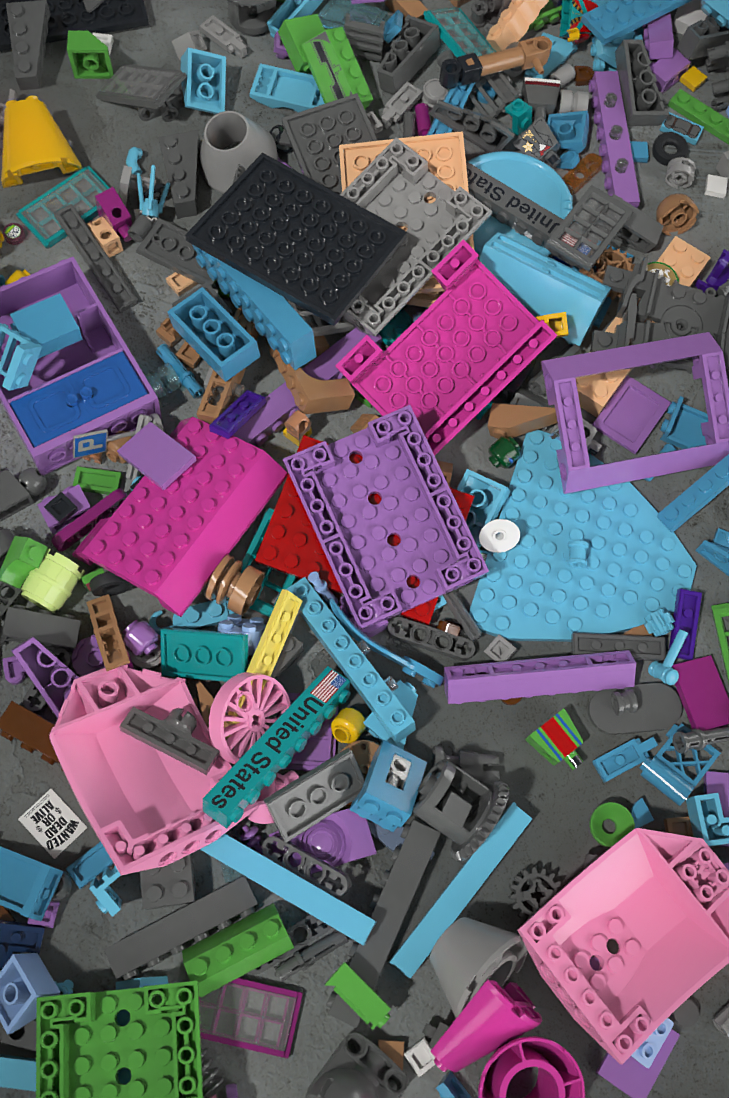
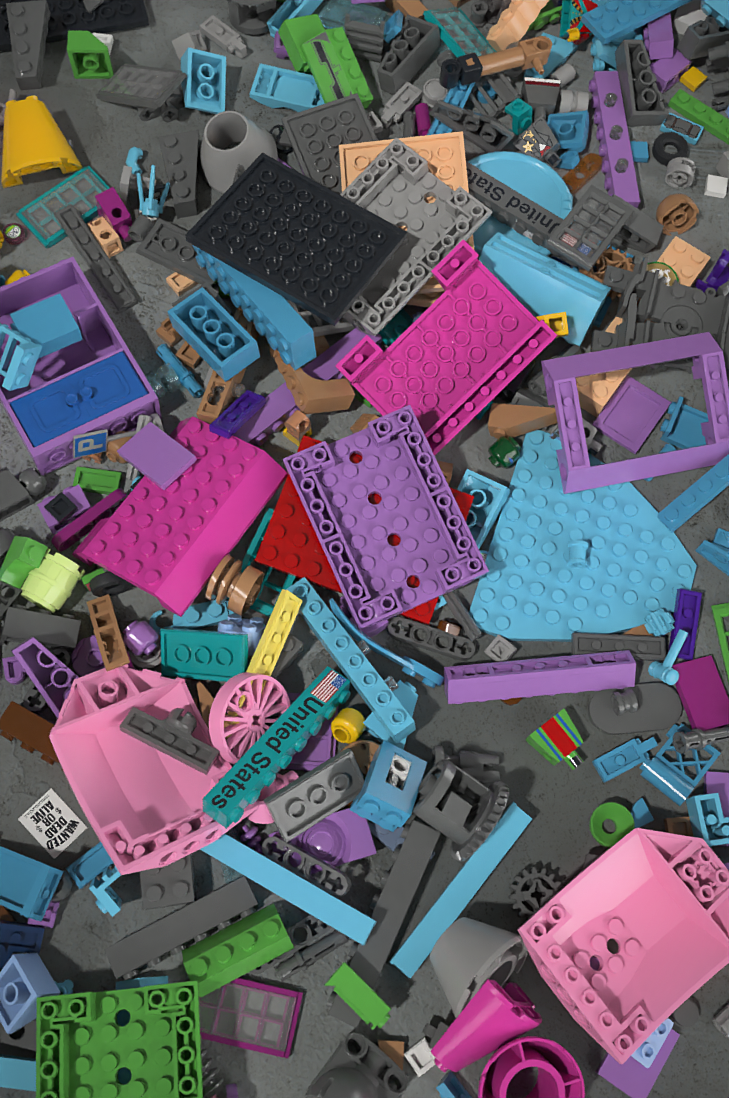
light blue piece [308,572,339,607] -> none
white piece [479,519,520,553] -> none
reddish brown tile [574,66,594,86] -> none

